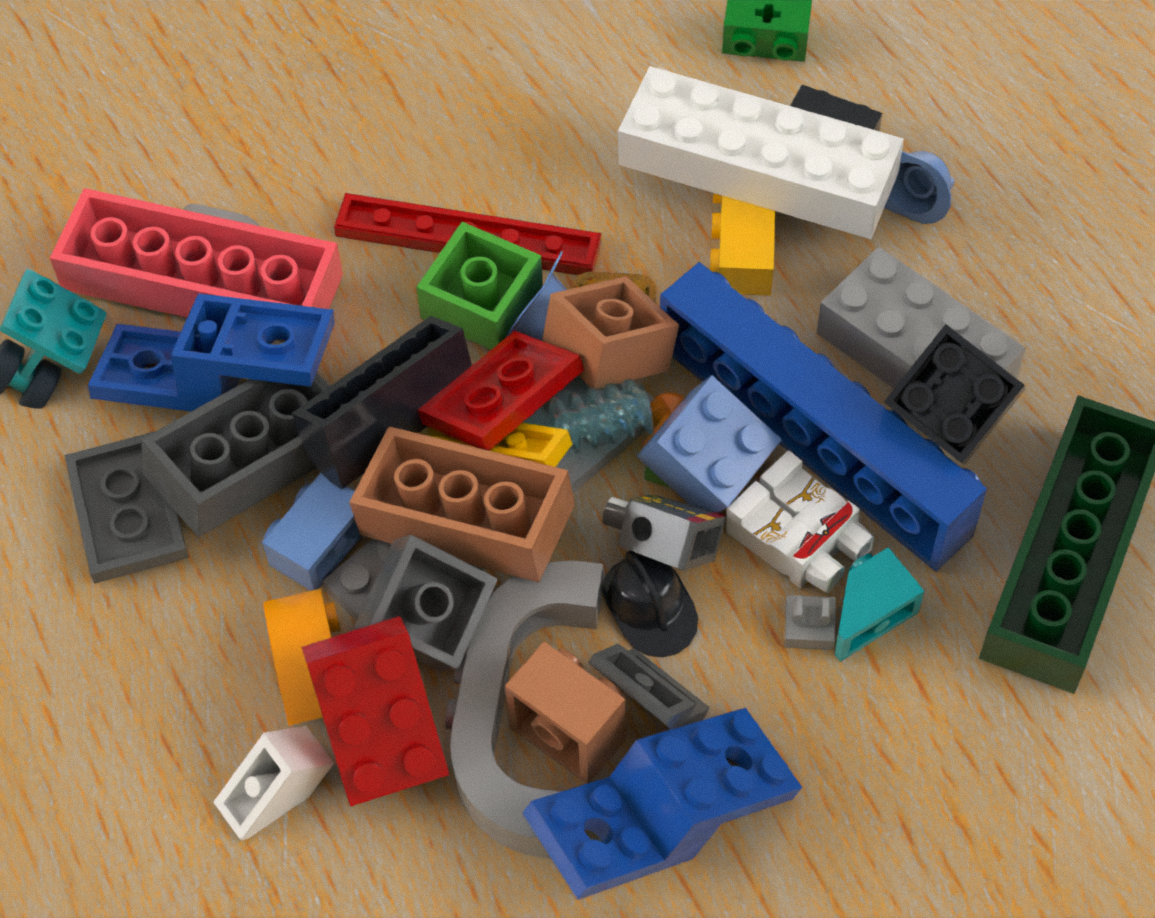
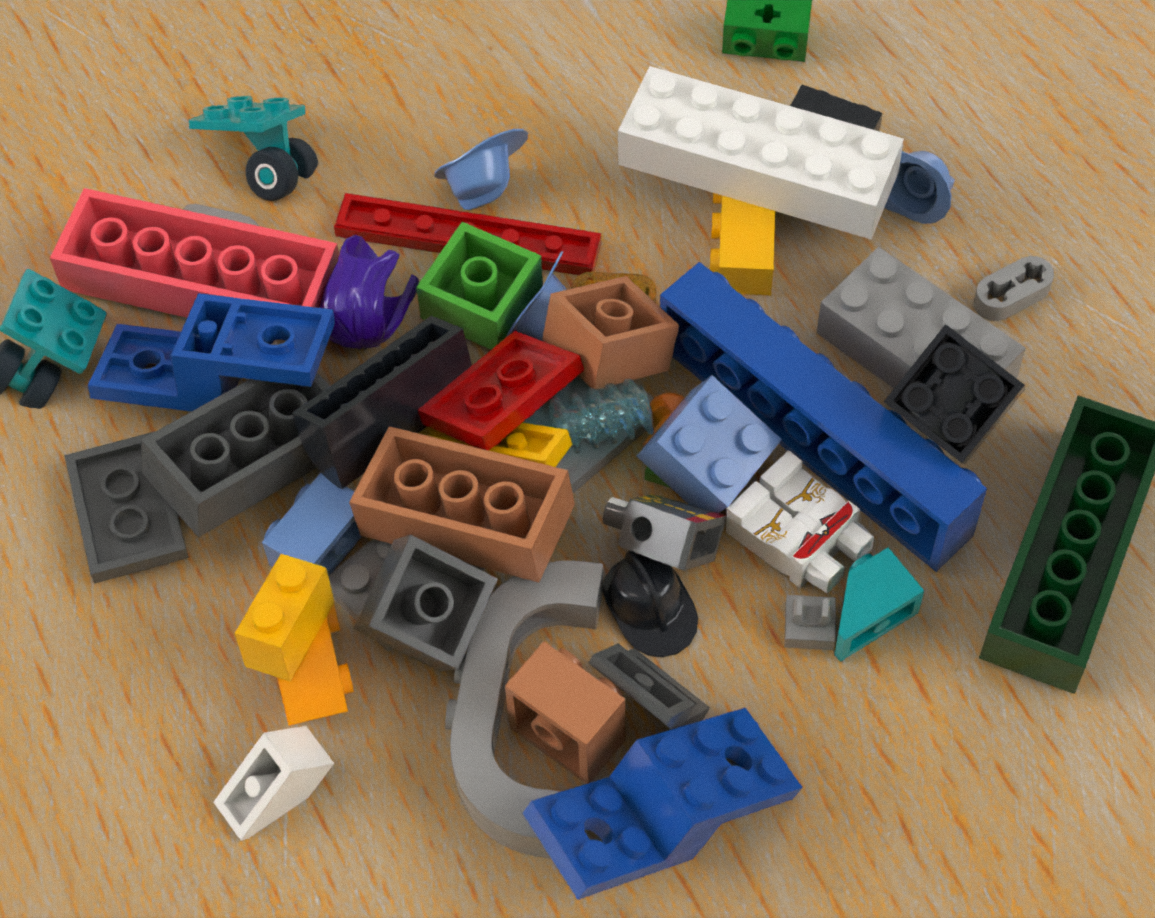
red brick [301,616,449,807] -> none
none -> plate [188,96,318,201]
none -> yellow brick [235,554,335,681]
none -> dark purple hair [320,235,419,349]
none -> medium blue piece [434,129,528,210]
none -> light grey beam [974,256,1054,321]

